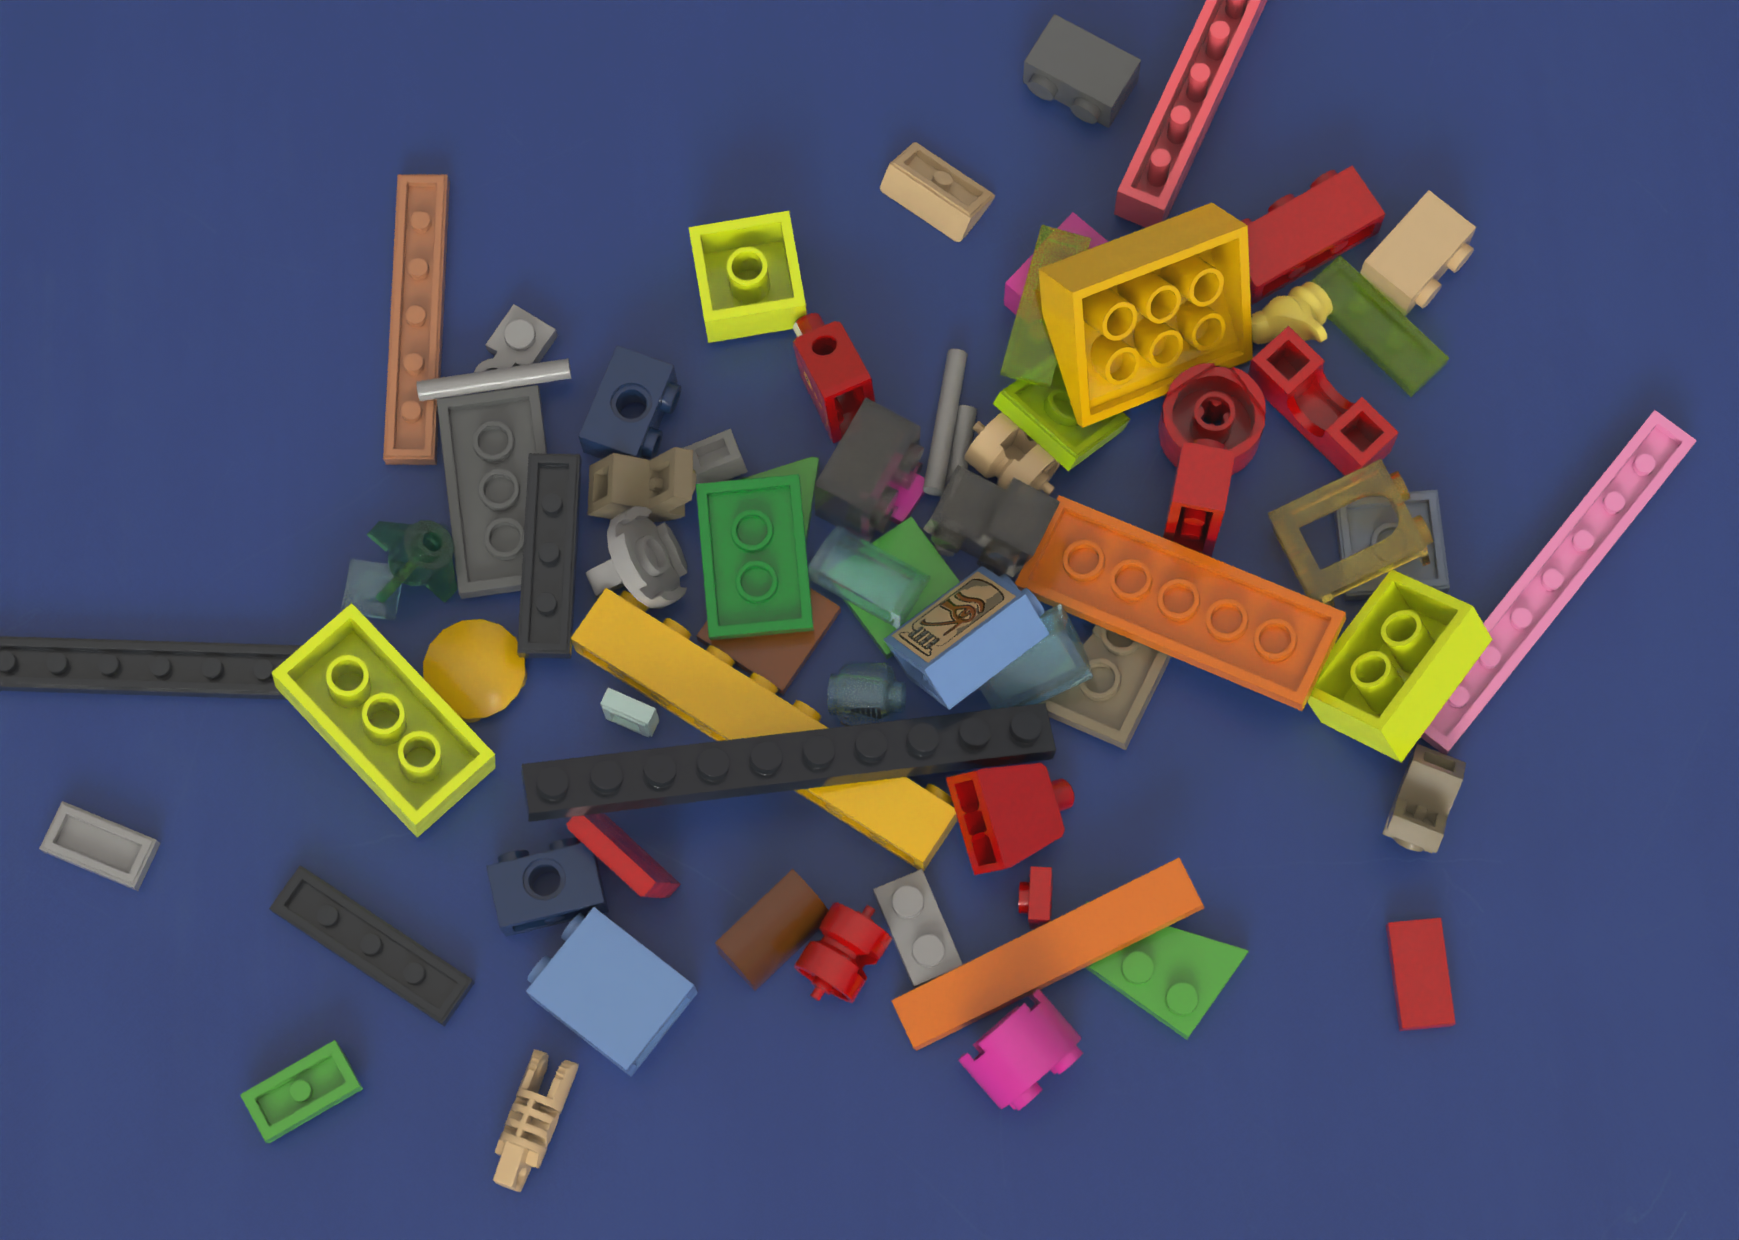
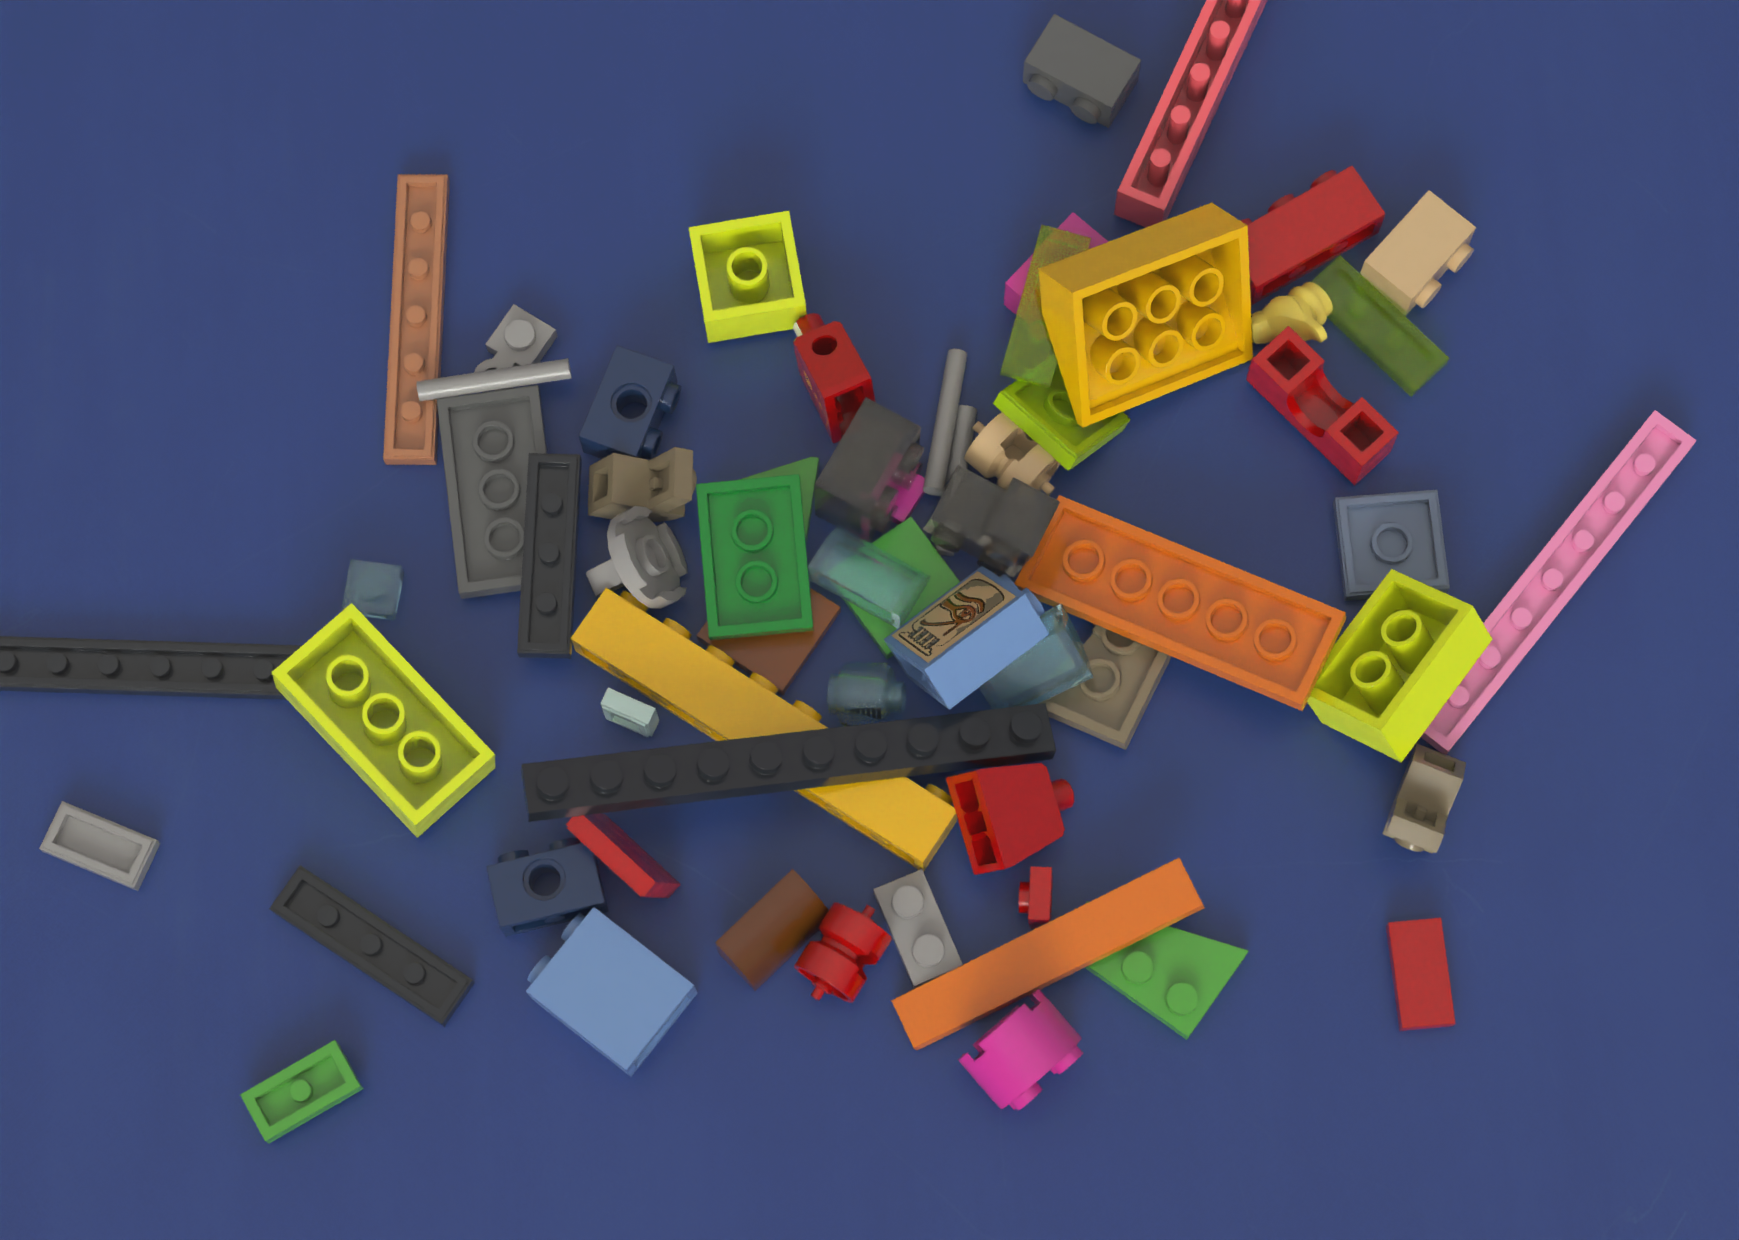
clear green brick [367,520,457,604] -> none
yellow dish [423,619,527,723] -> none
tan hinge [493,1049,579,1192] -> none
light grey plate [684,429,748,484] -> none
tan slope [880,142,995,242] -> none
red brick [1159,363,1266,476] -> none
red brick [1163,439,1236,557] -> none
clear yellow panel [1268,459,1434,608] -> none

